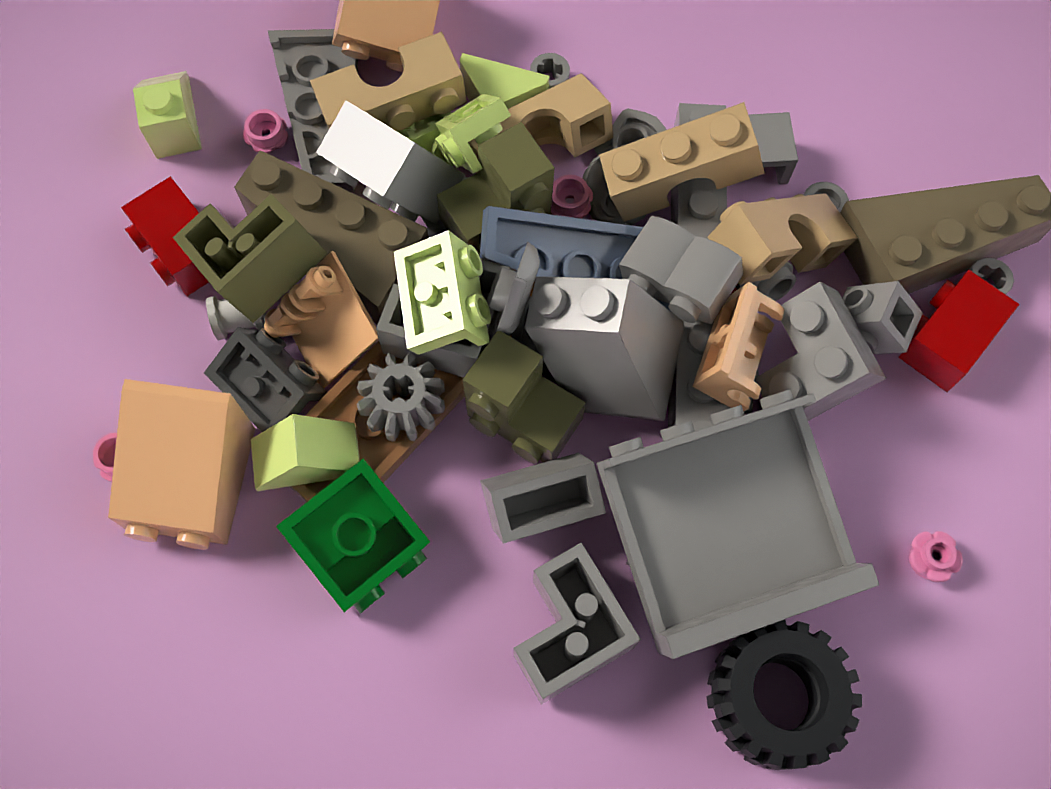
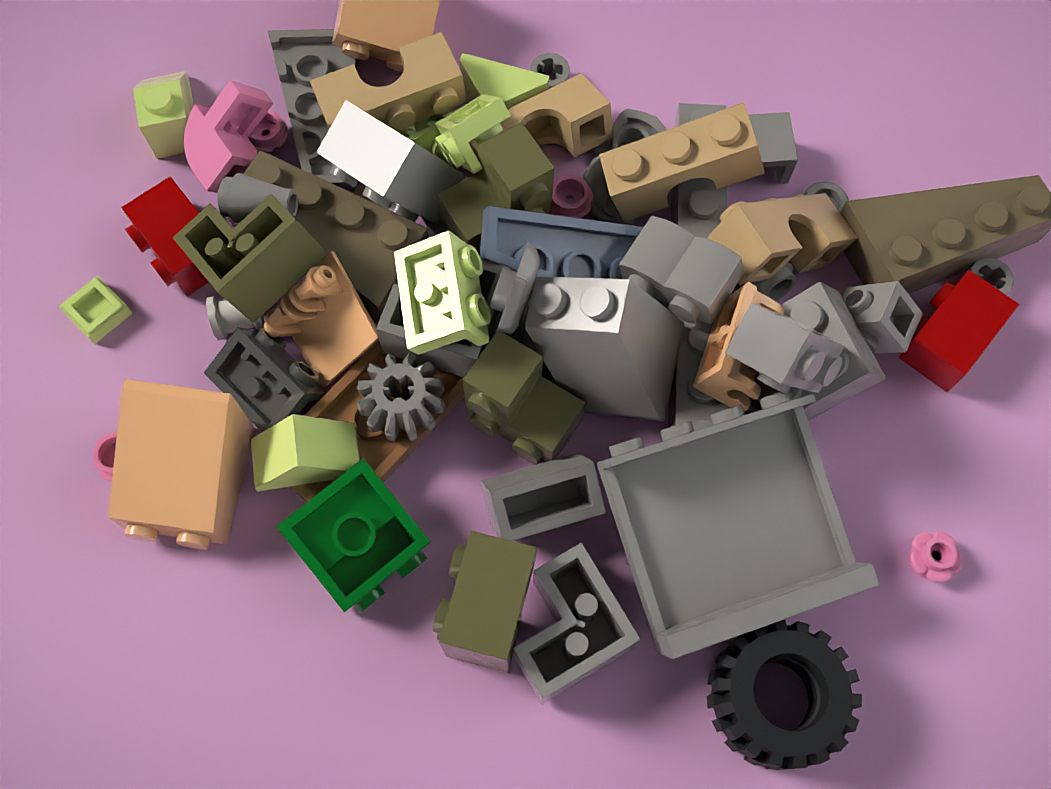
none -> yellowish green tile [58,276,133,344]
none -> bright pink brick [184,80,274,193]
none -> light grey cone [218,173,298,223]
none -> olive brick [433,530,537,673]
none -> light grey brick [725,302,845,394]

